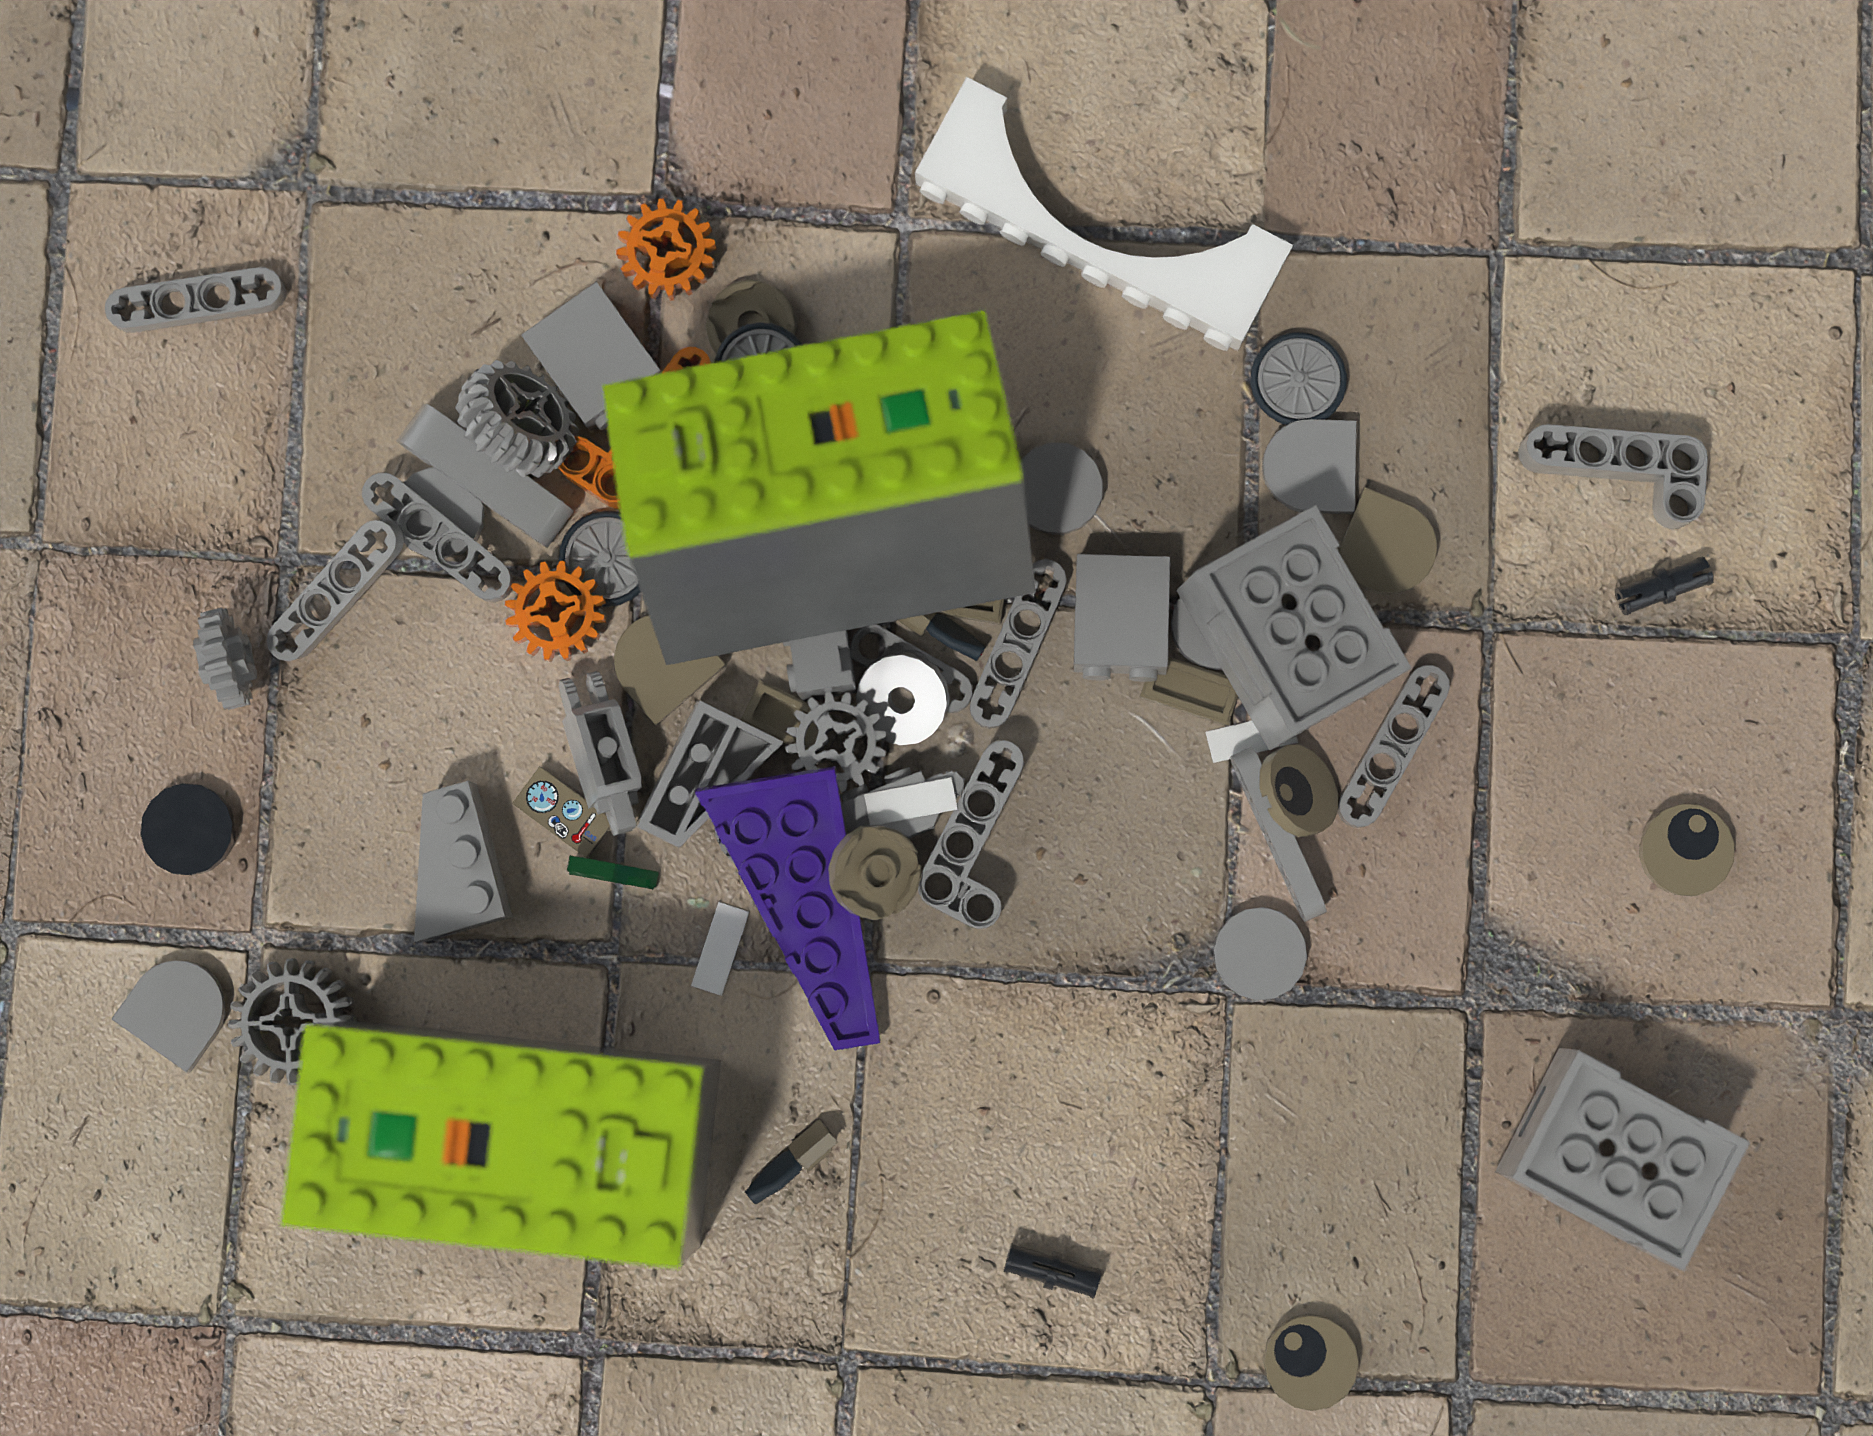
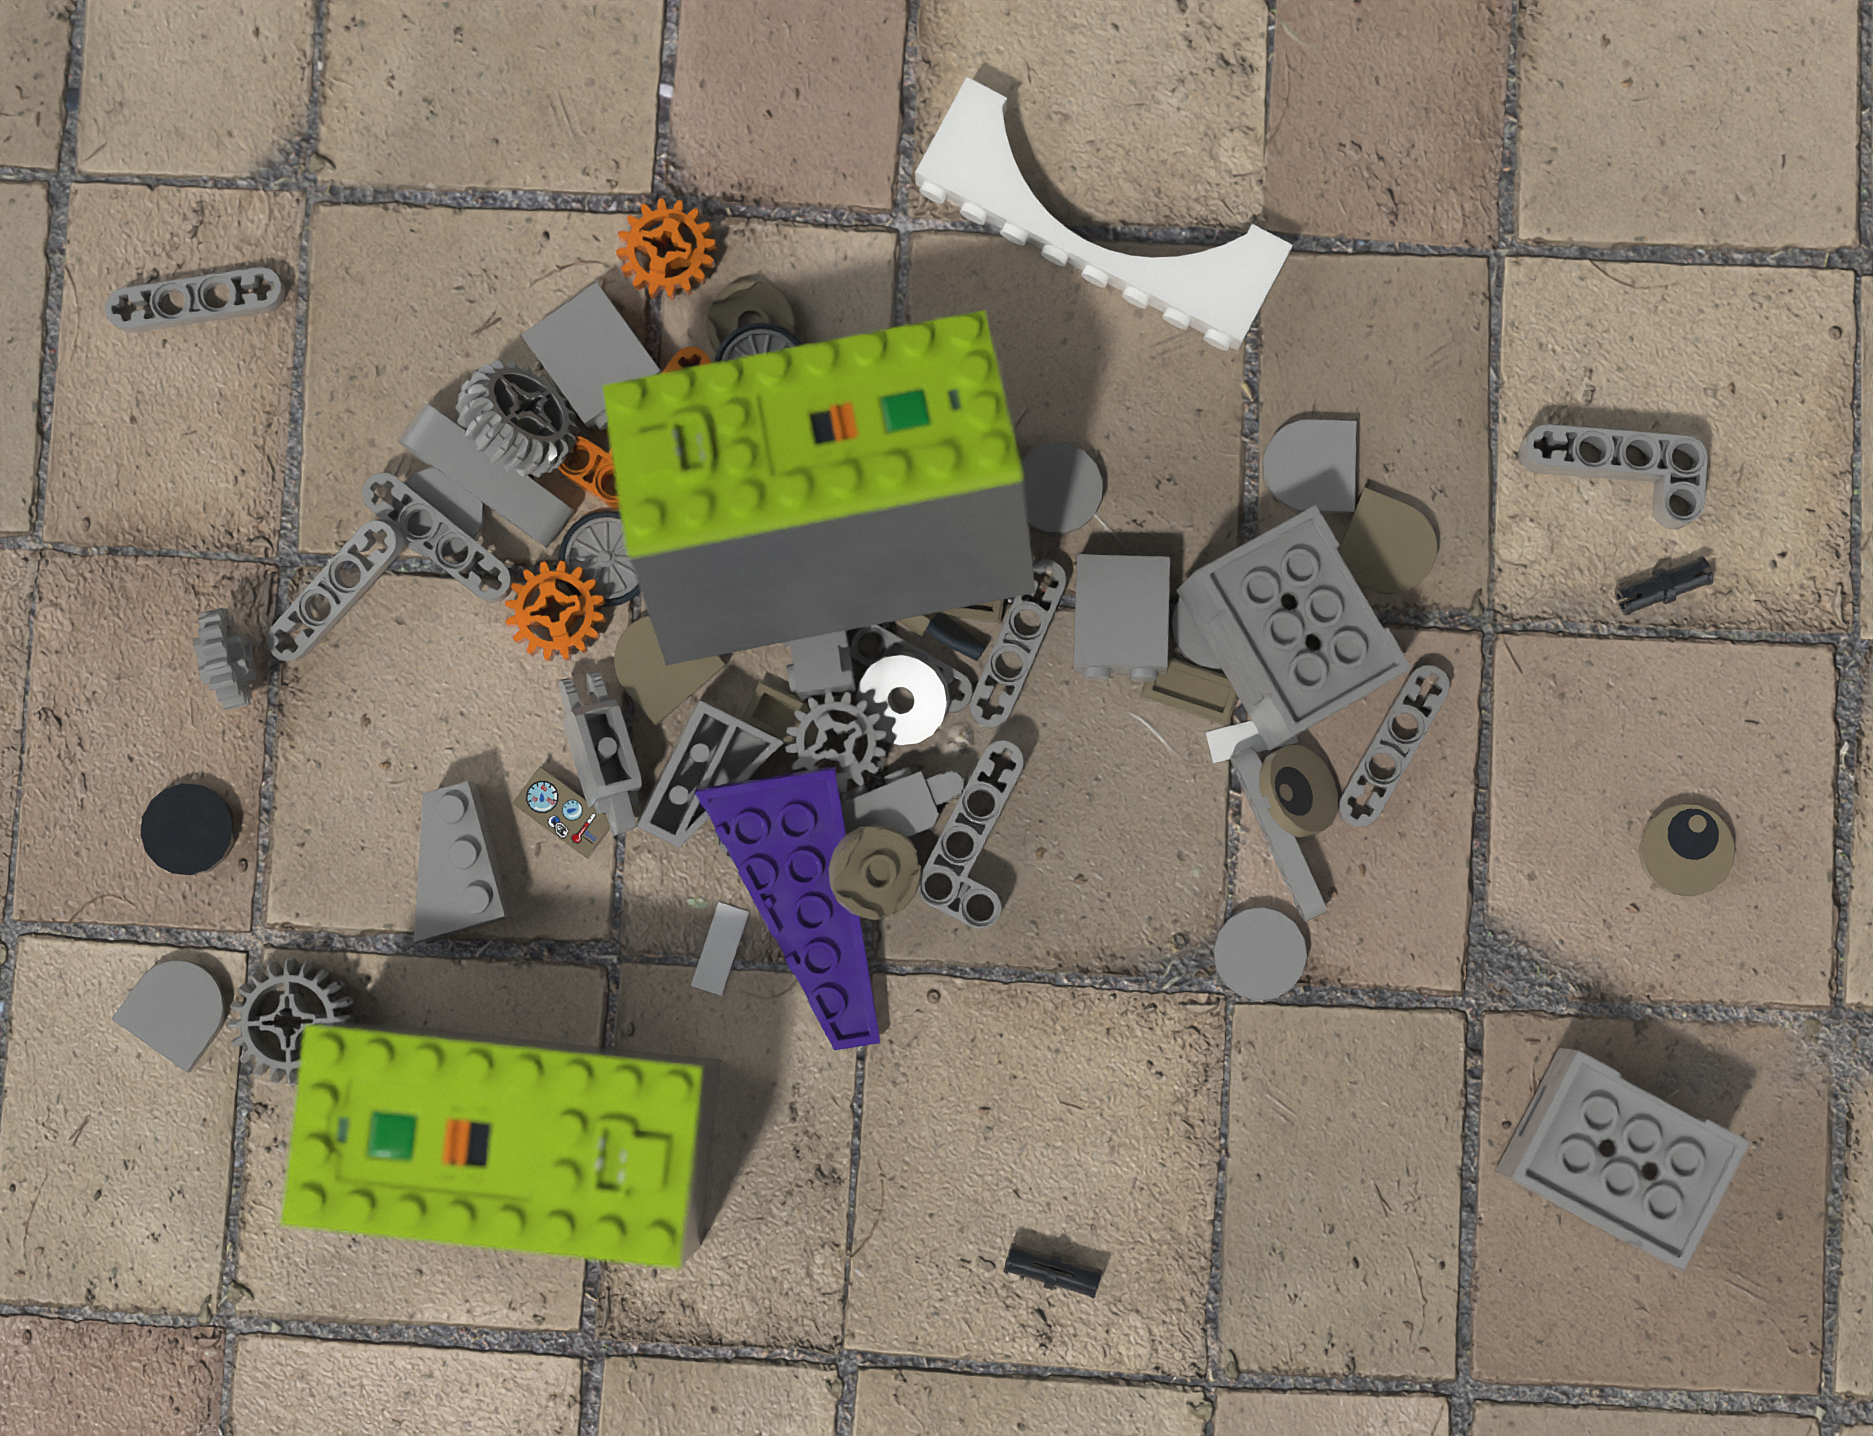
dark green tile [567,855,659,890] -> none
piece [745,1119,838,1205] -> none
white sticker [864,777,958,825] -> none
light grey wheel [1250,332,1347,425] -> none
dark tan tile [1263,1314,1359,1411] -> none

